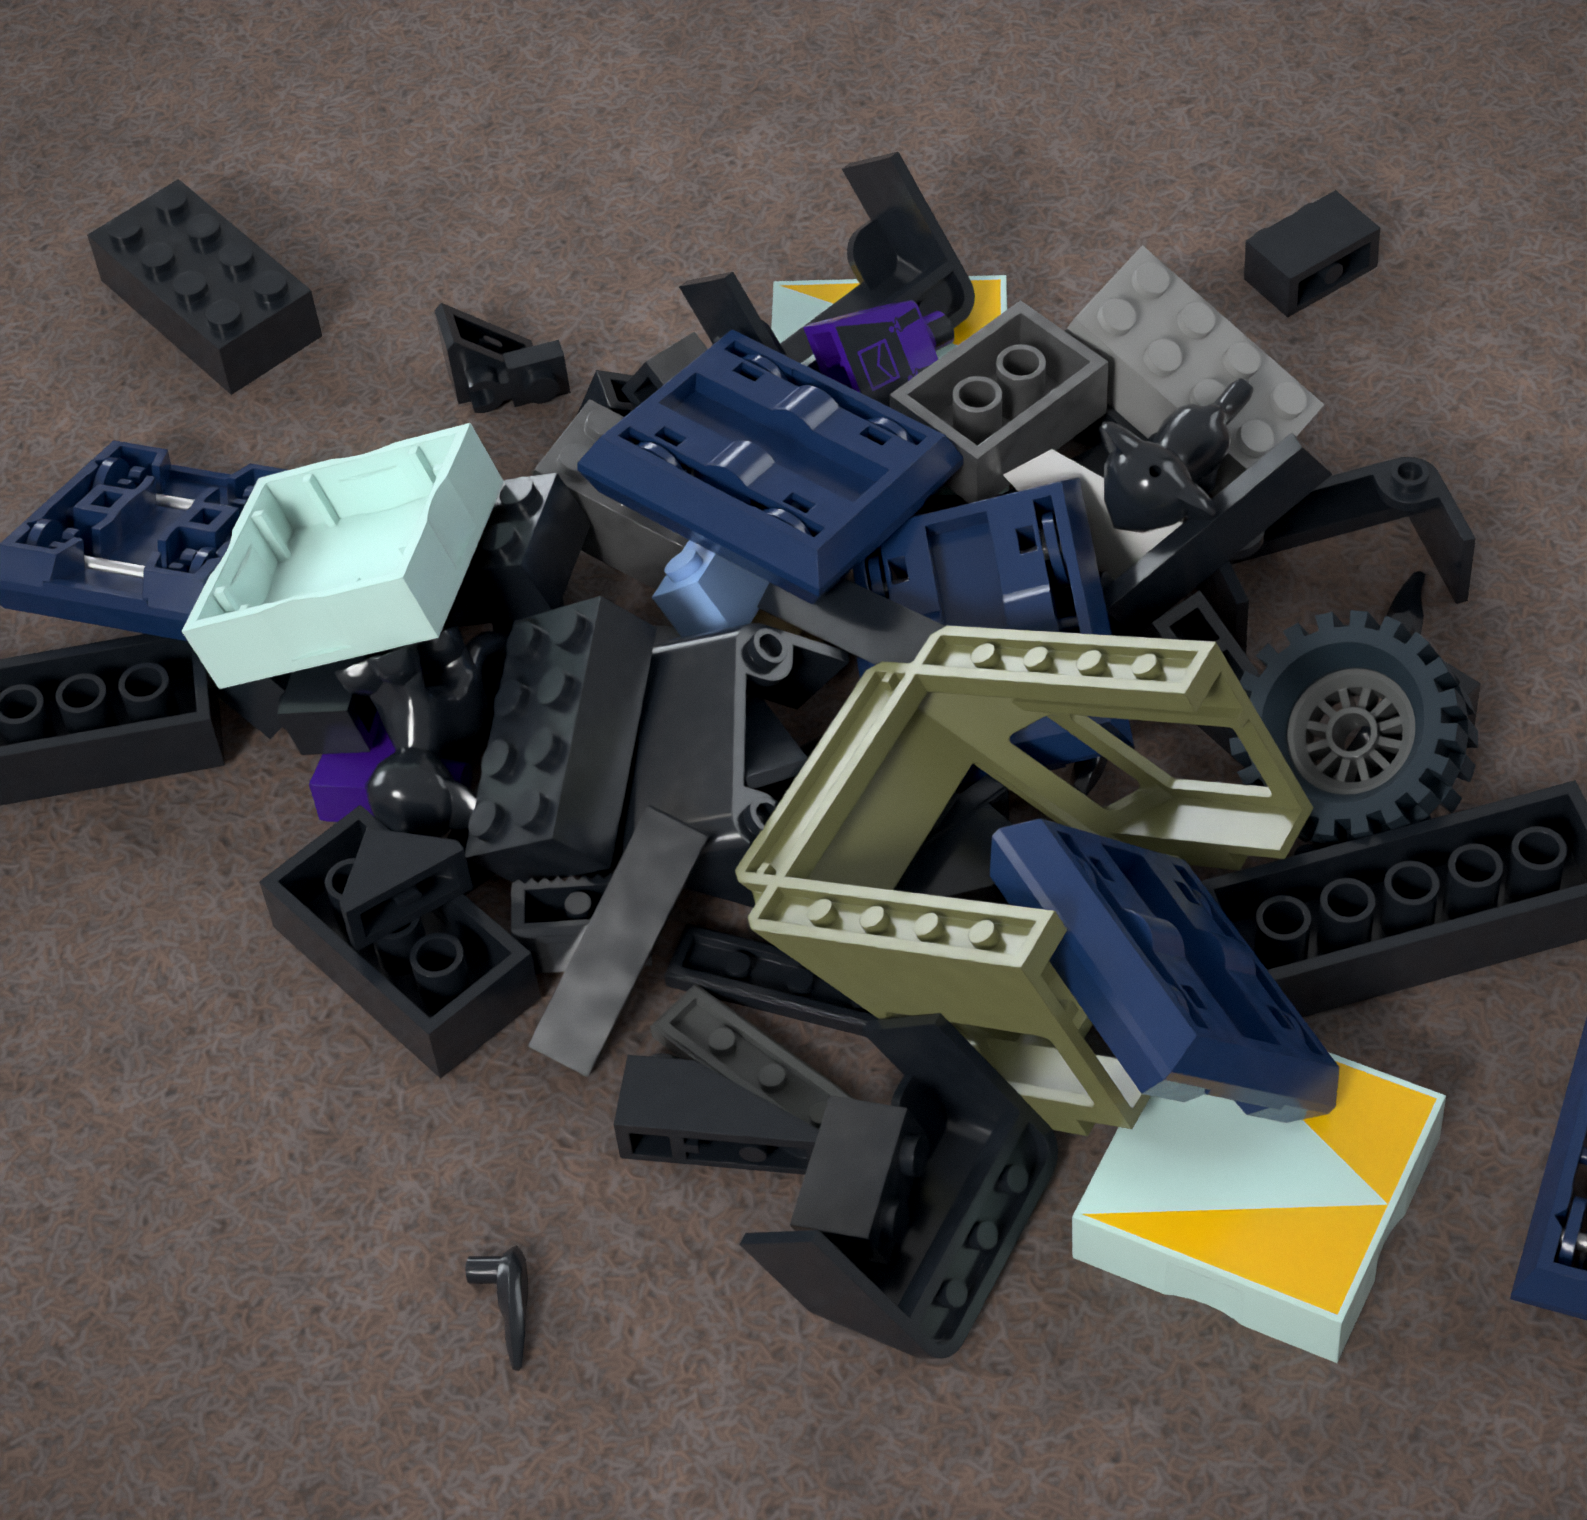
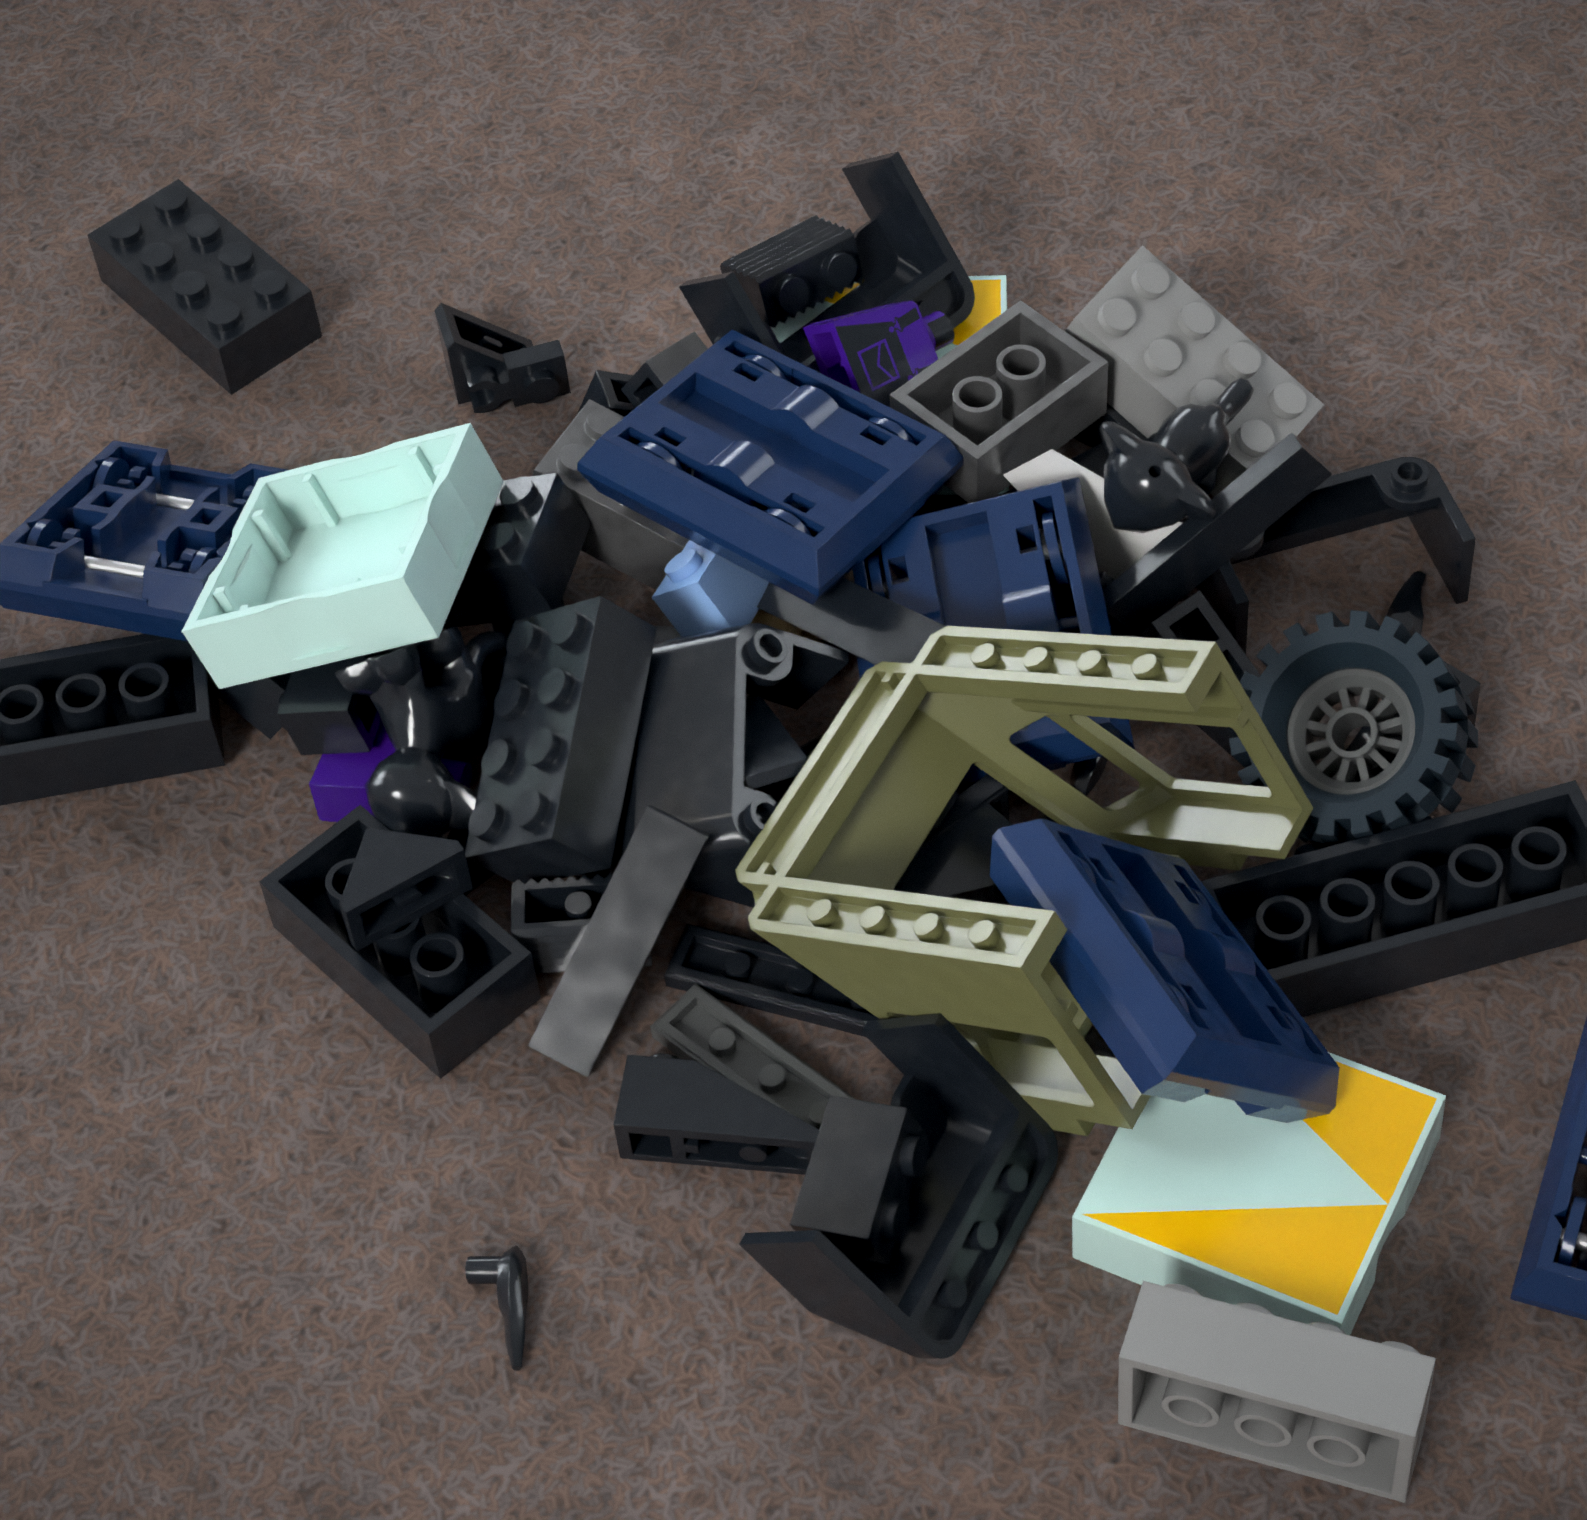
black brick [1244,190,1381,318] -> none
none -> black brick [720,215,864,328]
none -> light grey brick [1118,1281,1436,1503]

